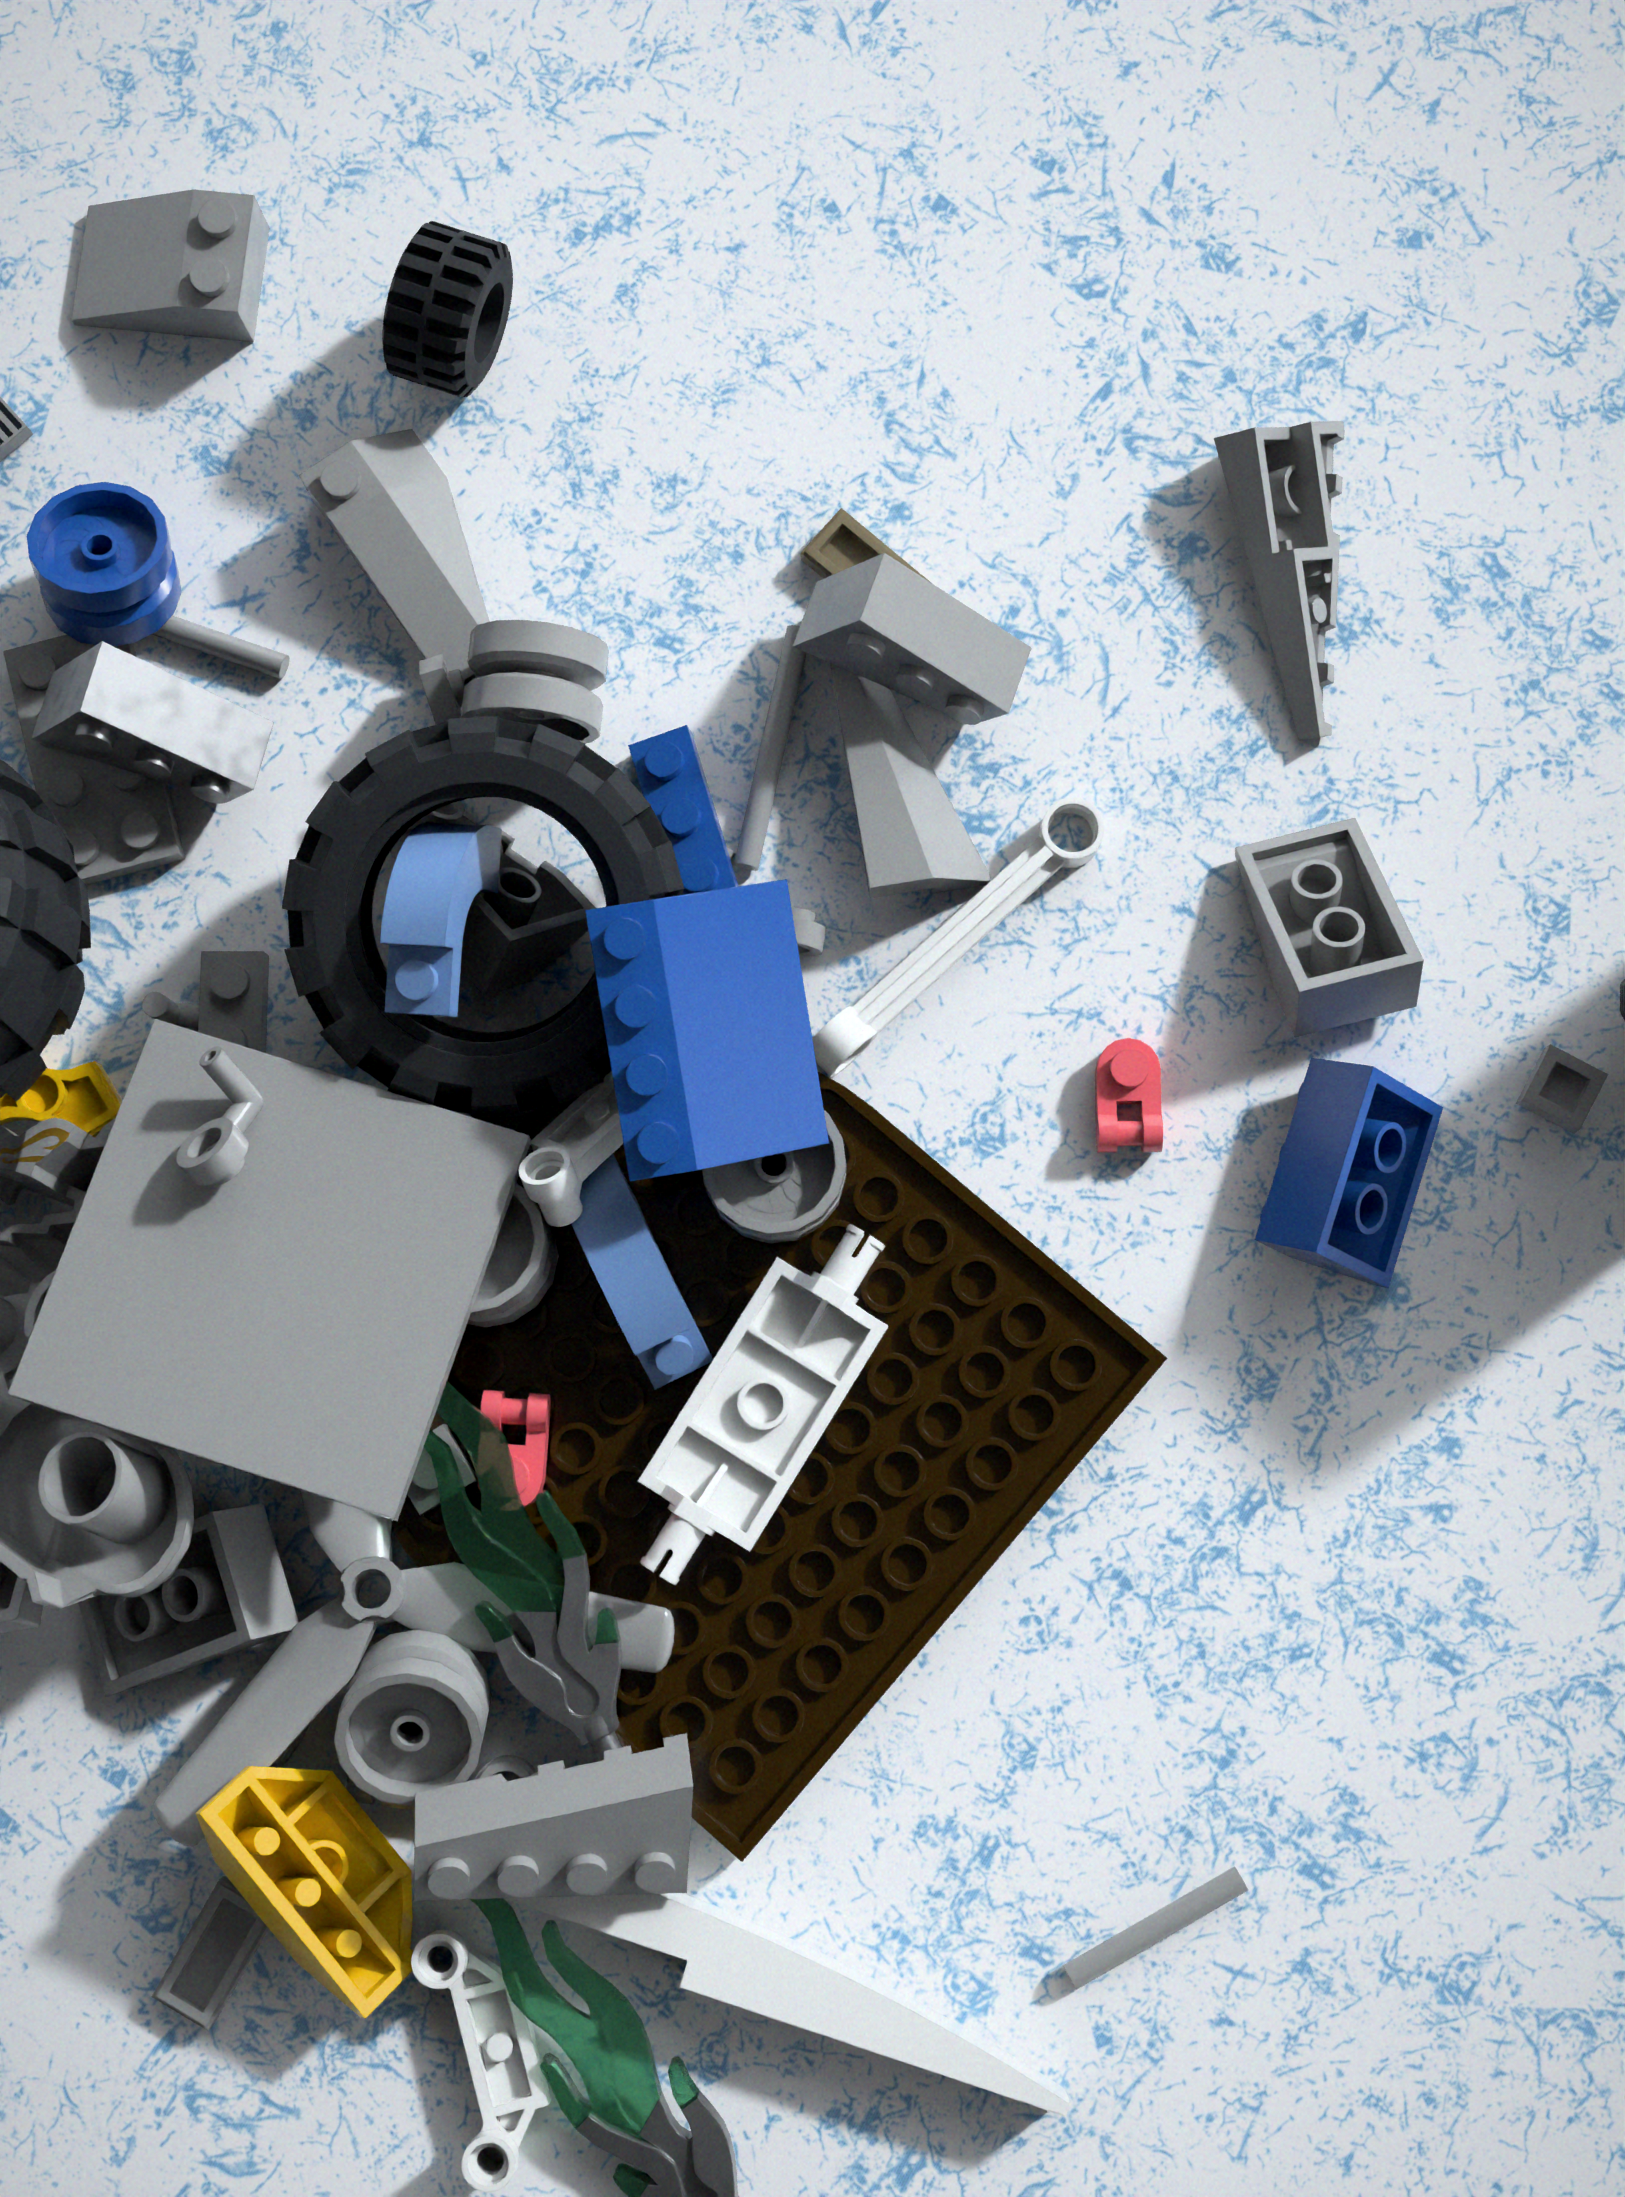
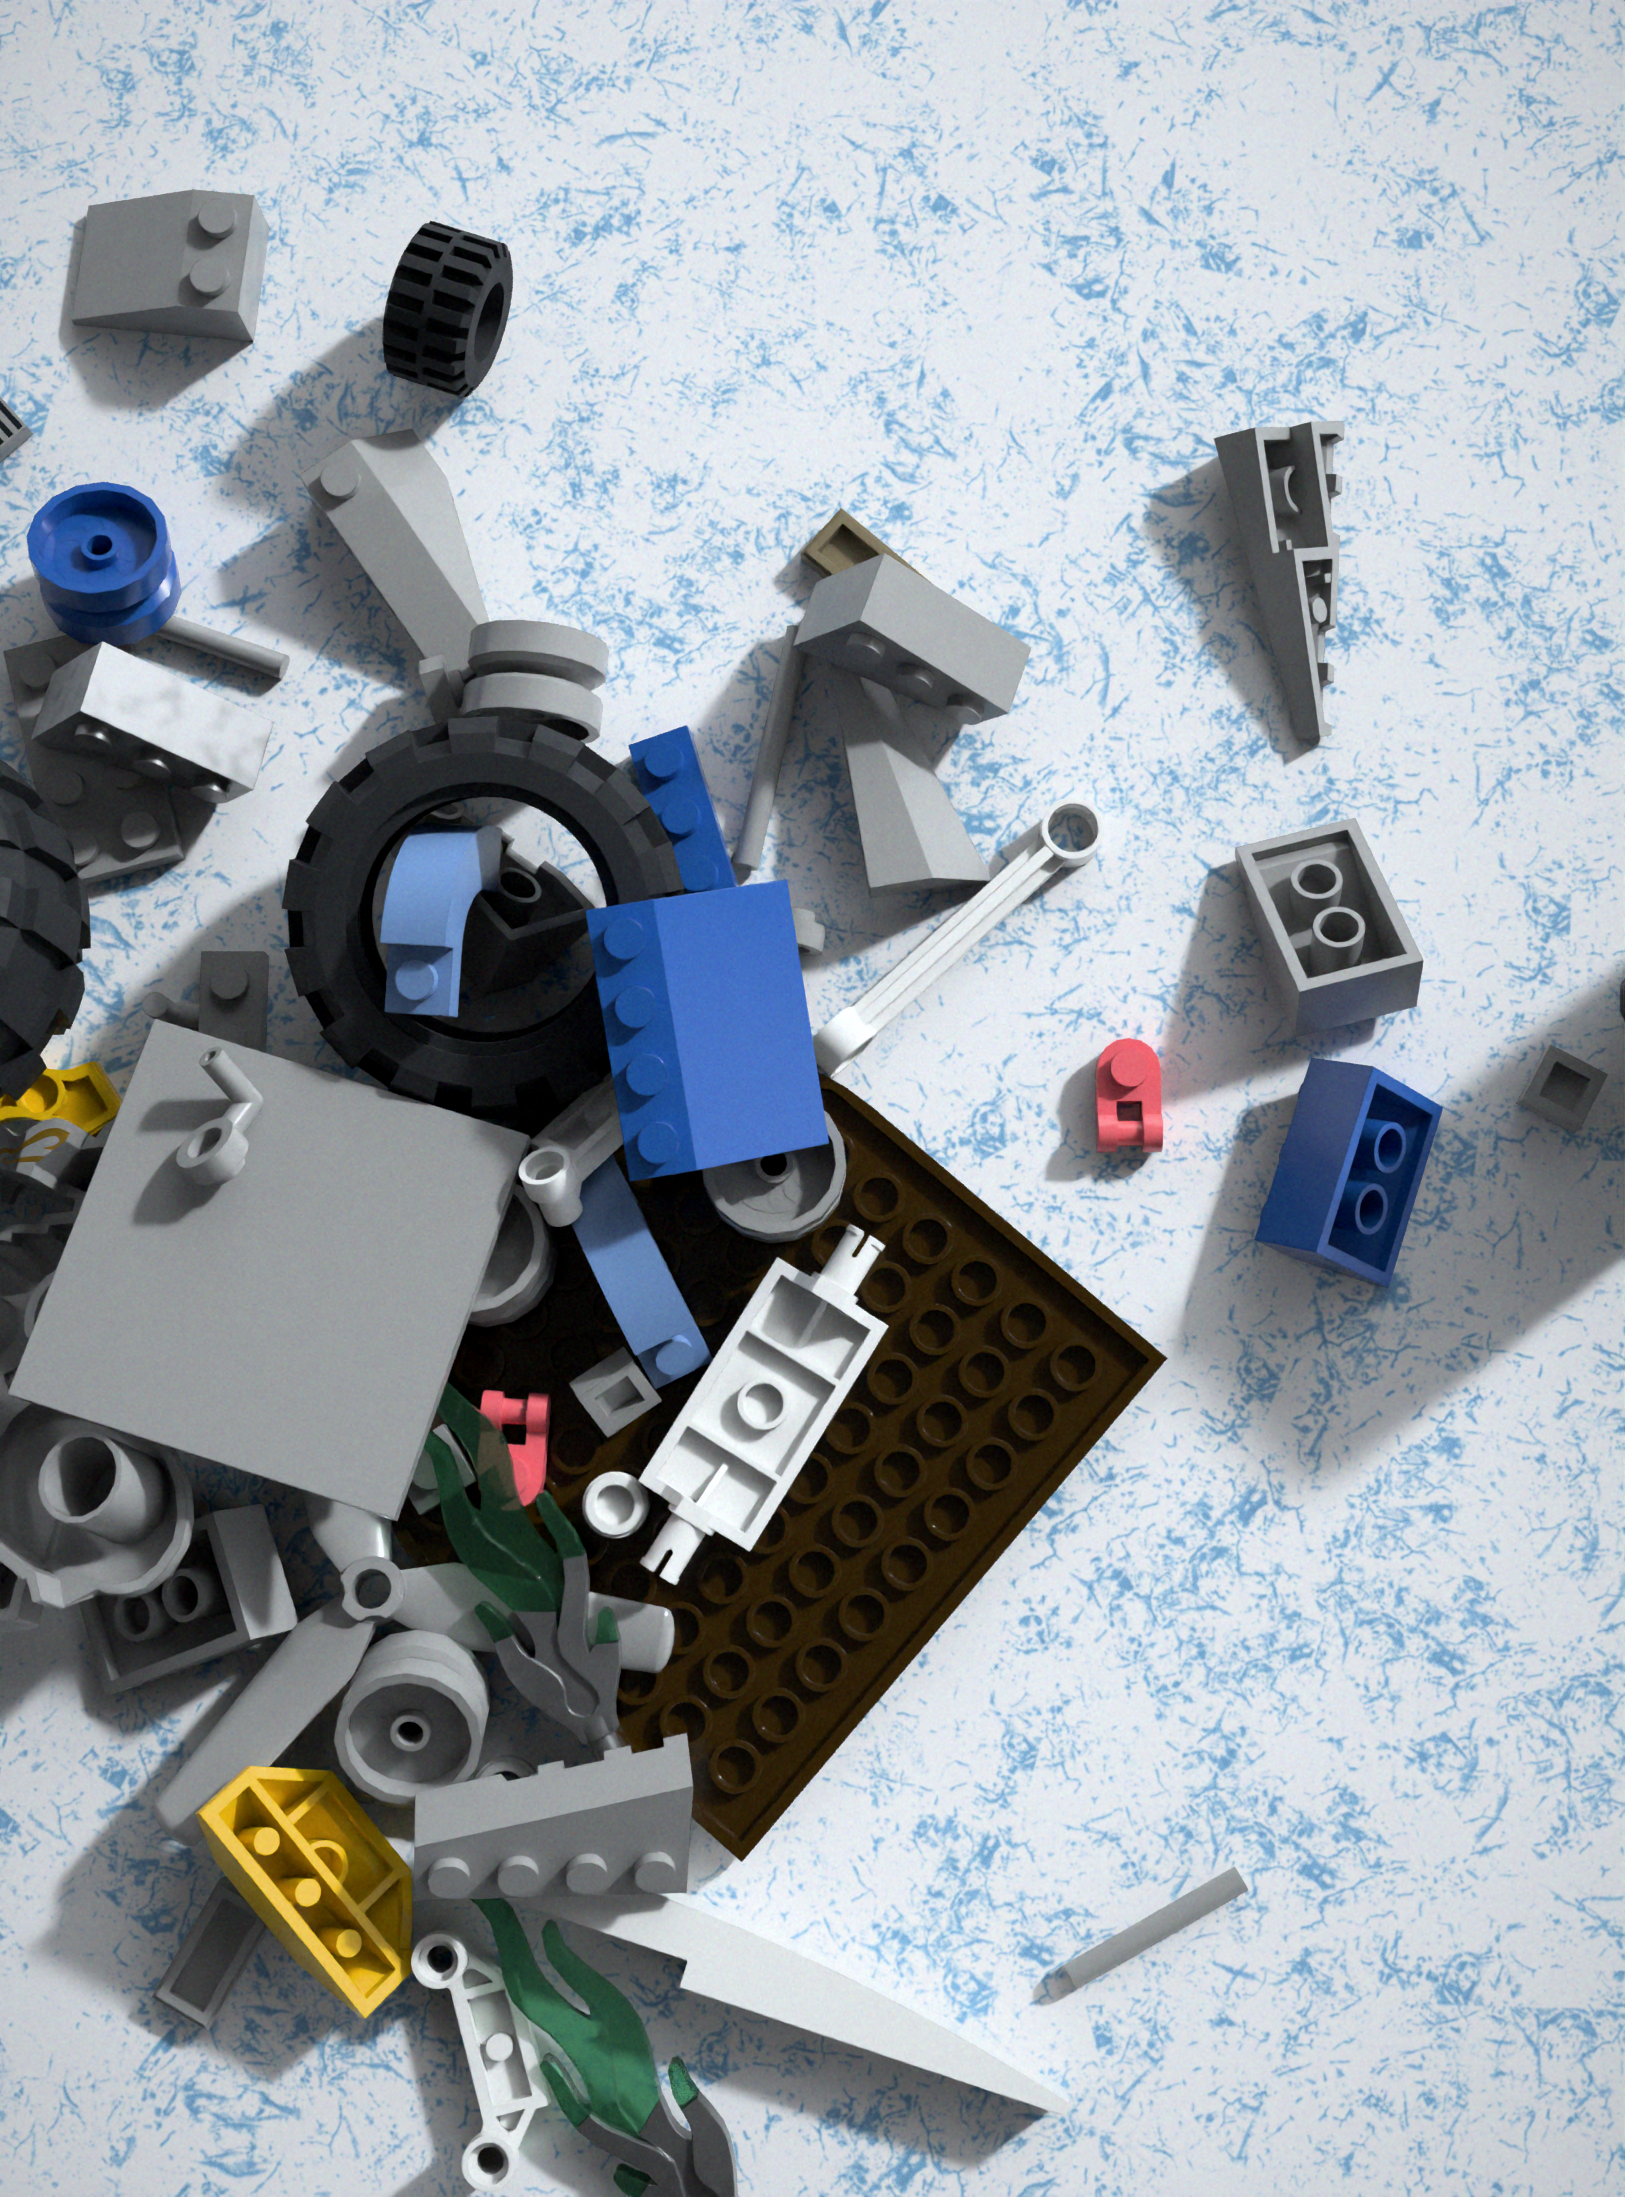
none -> light grey plate [569,1346,662,1438]
none -> white tile [582,1472,650,1538]

